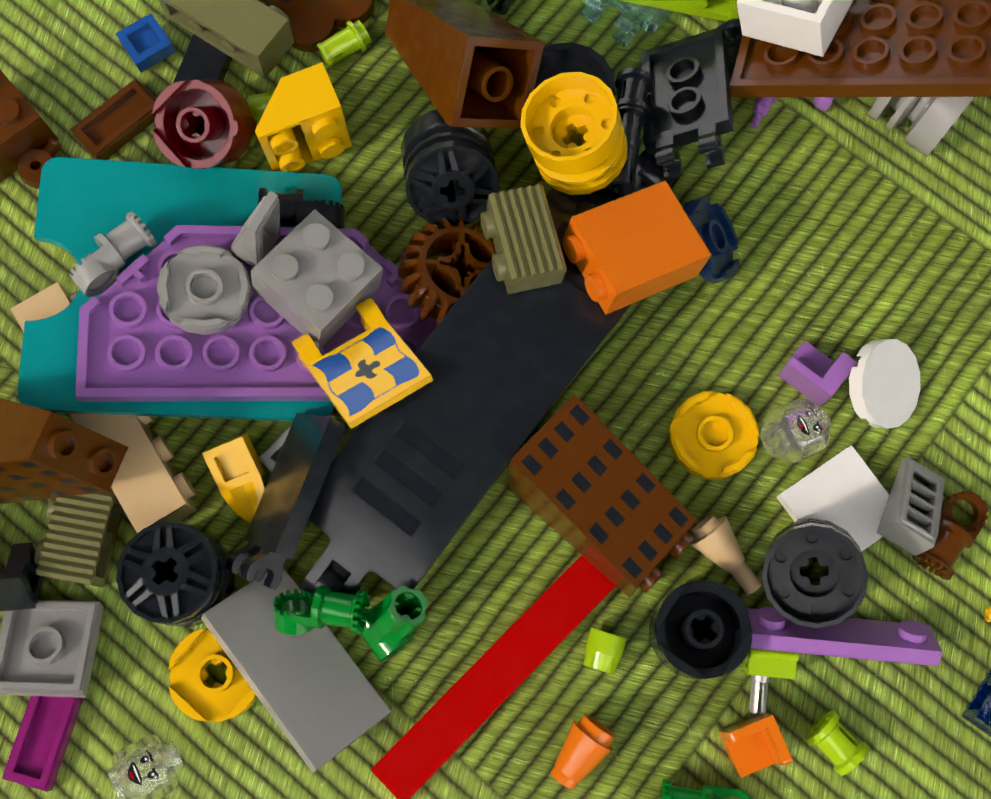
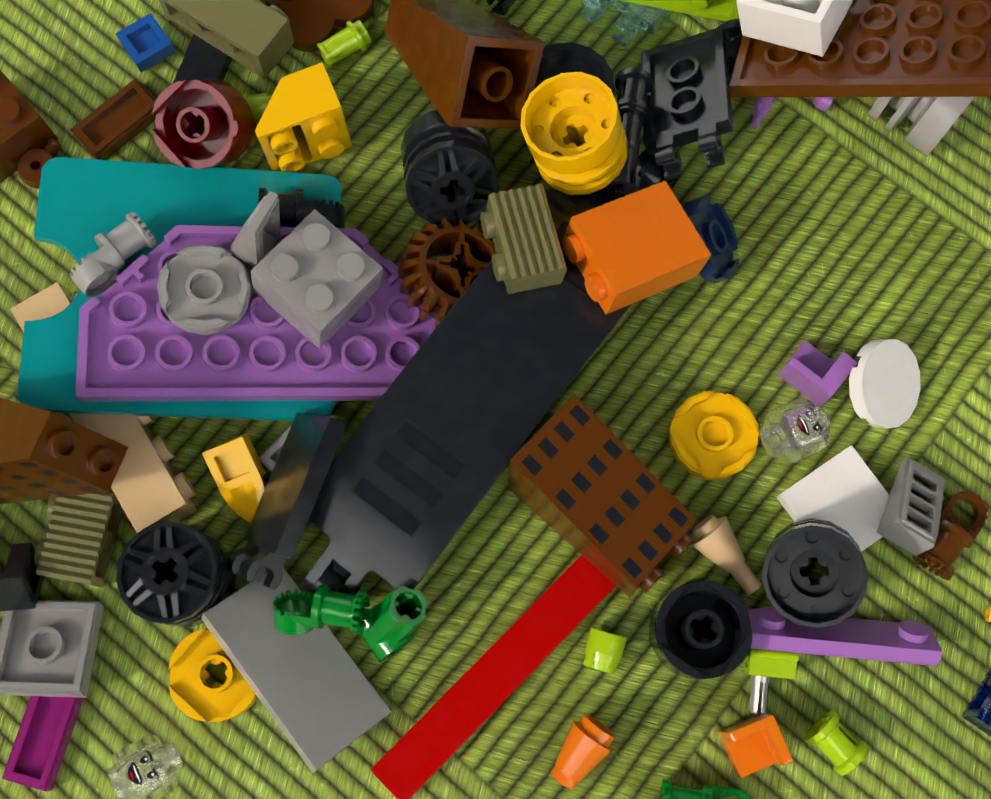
yellow flag [292,298,433,429] -> none

